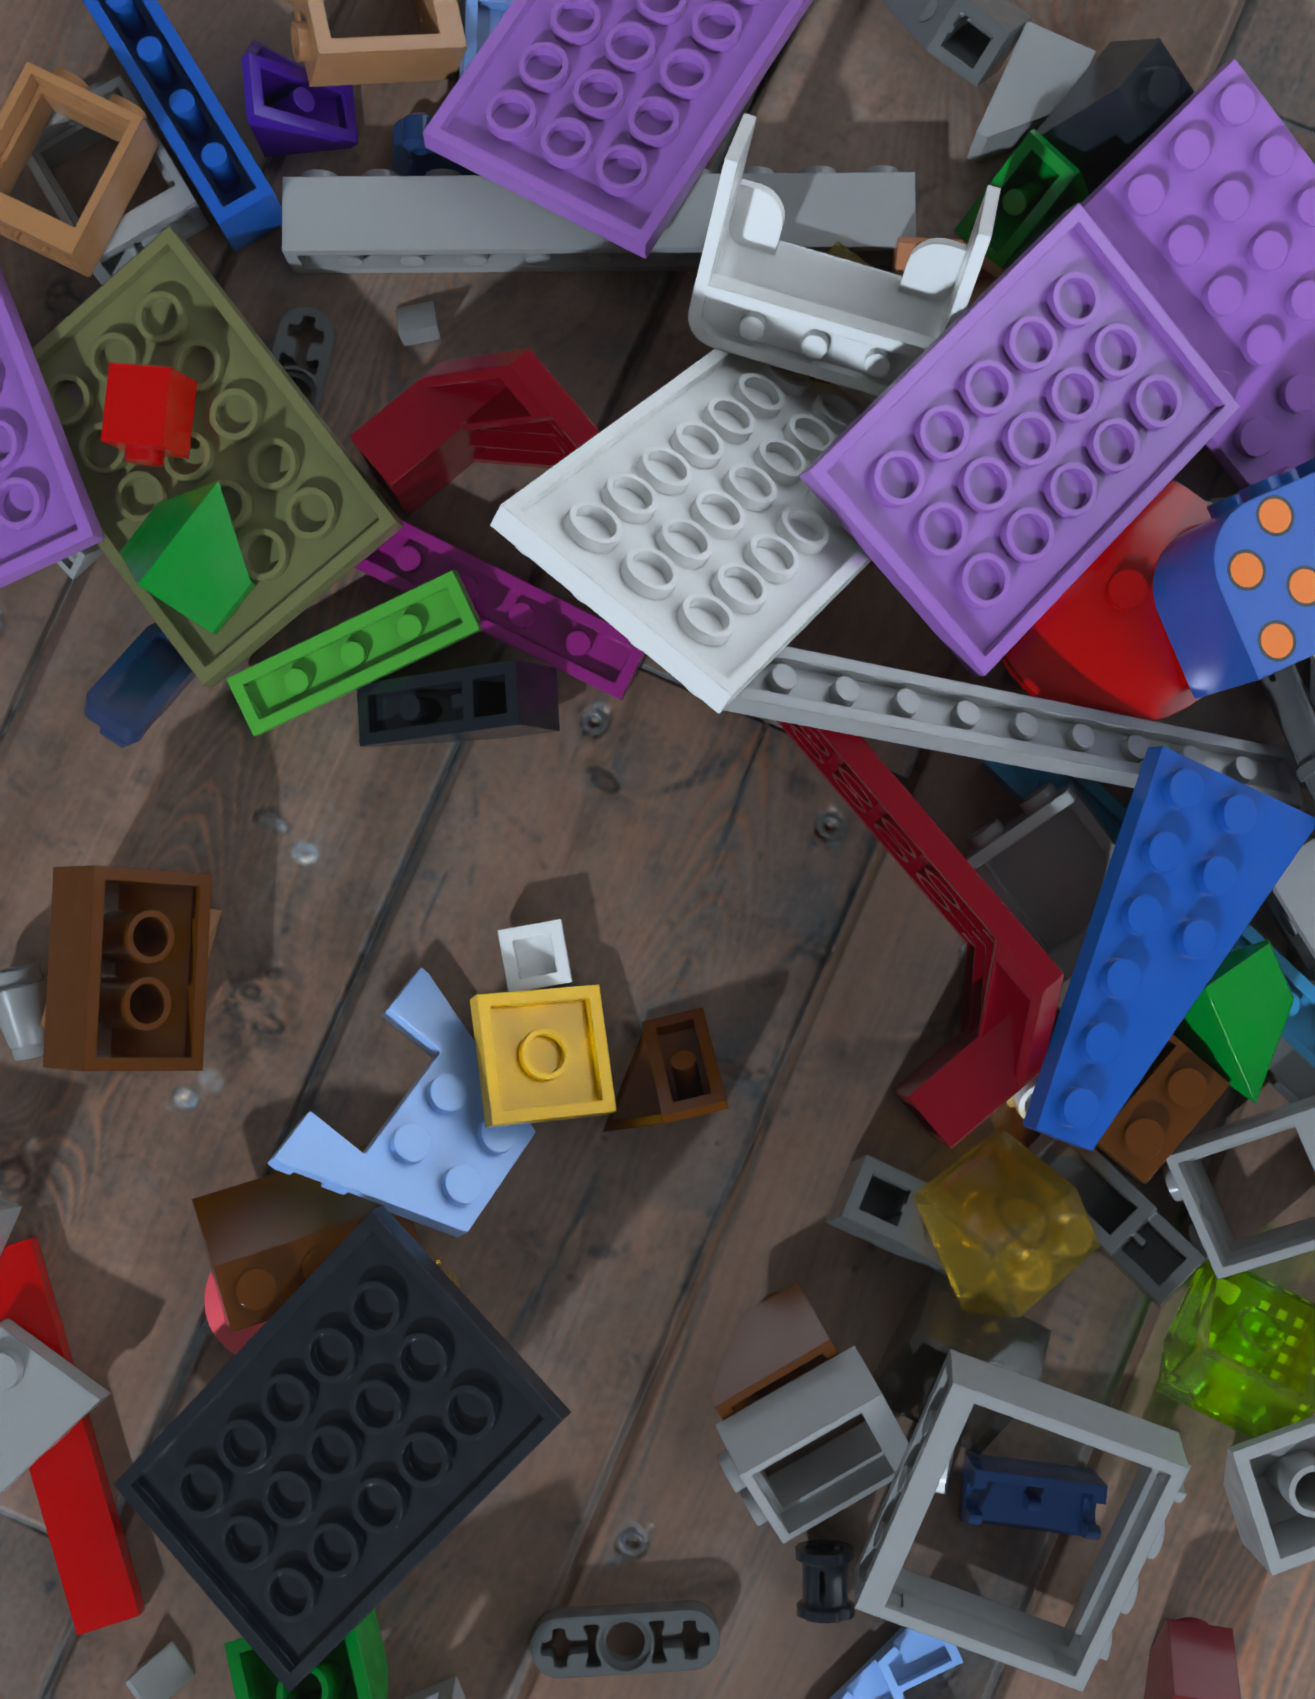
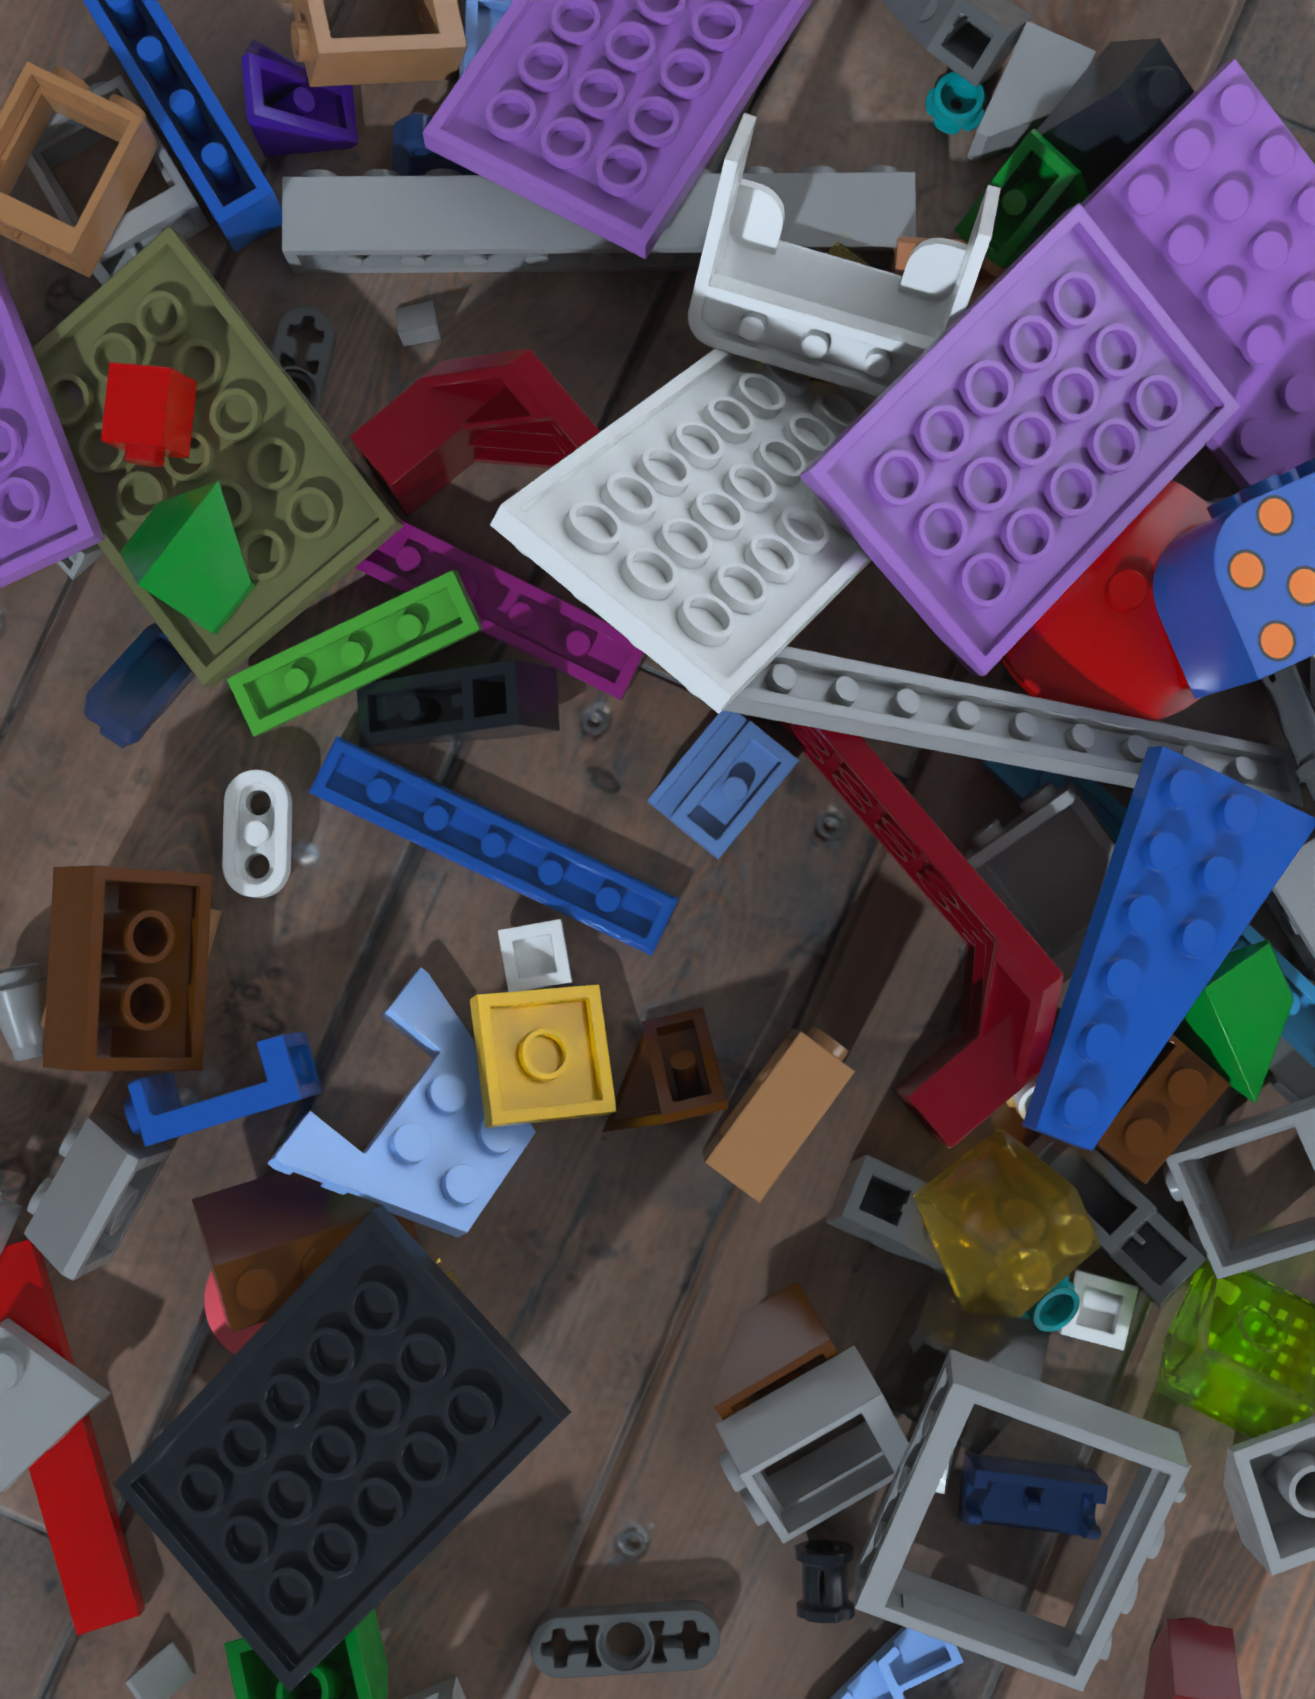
none -> light grey slope [23,1113,172,1281]
none -> blue panel [124,1032,323,1147]
none -> white plate [222,770,292,898]
none -> blue tile [309,736,679,956]
none -> medium blue plate [647,711,799,860]
none -> medium nougat window [702,1027,855,1203]
none -> teal plate [925,72,986,135]
none -> teal plate [1016,1269,1080,1332]
none -> white plate [1056,1267,1139,1351]

